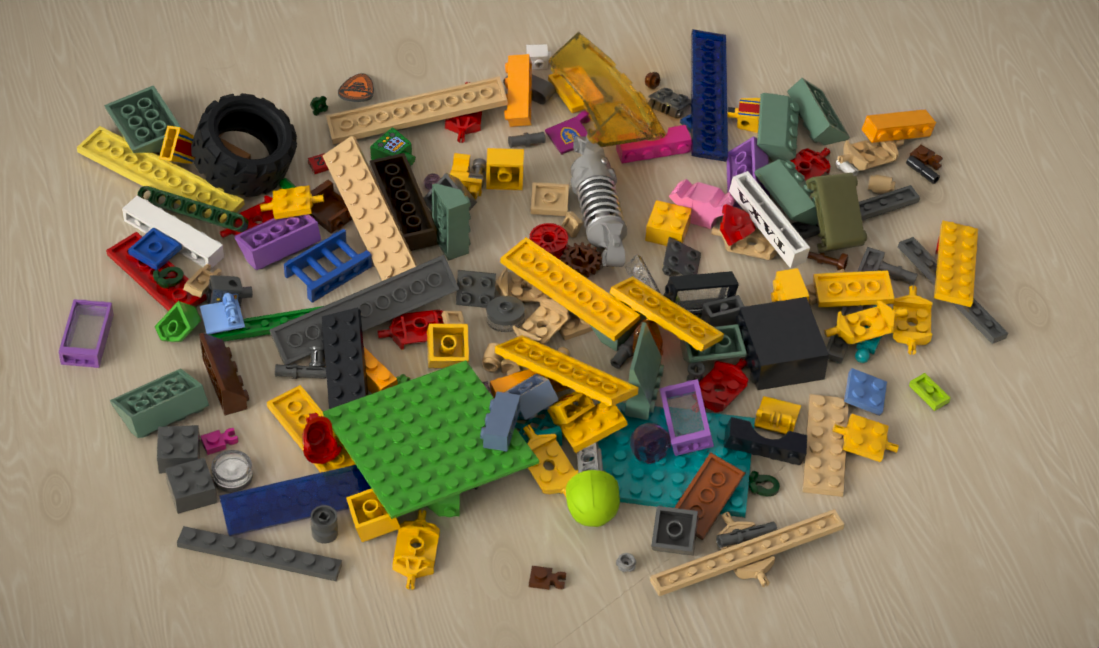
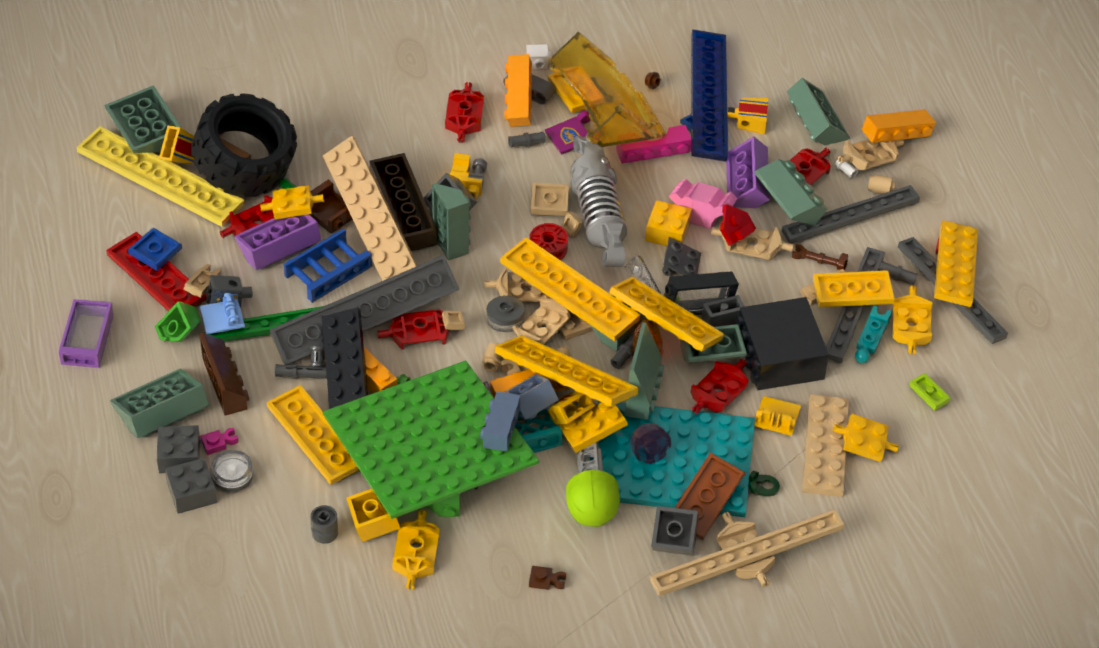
white brick [122,196,224,269] -> none
dark green beam [137,186,249,232] -> none
dark green piece [153,267,184,289] -> none
dark grey plate [177,526,342,581] -> none
clear blue plate [219,465,371,536] -> none
red helmet [302,413,342,464] -> none
red tile [308,153,329,175] -> none
dark green plate [310,96,328,116] -> none
tan plate [326,76,508,145] -> none
shield [338,73,374,102] -> none
green torso [370,127,416,166] -> none
plate [424,173,441,190] -> none
yellow brick [427,324,469,368] -> none
dark grey hinge [456,270,496,308] -> none
yellow brick [486,148,524,190] -> none
yellow plate [523,424,579,497] -> none
reddish brown gear [561,242,602,278] -> none
light grey plate [616,553,636,572] -> none
dark grey hinge [648,88,694,118] -> none
window [660,379,714,456] -> none
dark grey bush [687,362,705,382] -> none
dark grey pin [716,521,778,548] -> none
black arch [724,417,807,465] -> none
white brick [729,171,810,268] -> none
sand green slope [757,93,799,161] -> none
yellow brick [771,268,809,302] -> none
olive windscreen [806,172,867,253] -> none
yellow plate [824,300,908,344] -> none
medium blue plate [844,368,887,416] -> none
black piece [906,155,940,184] -> none
reddish brown plate [910,145,943,170] -> none

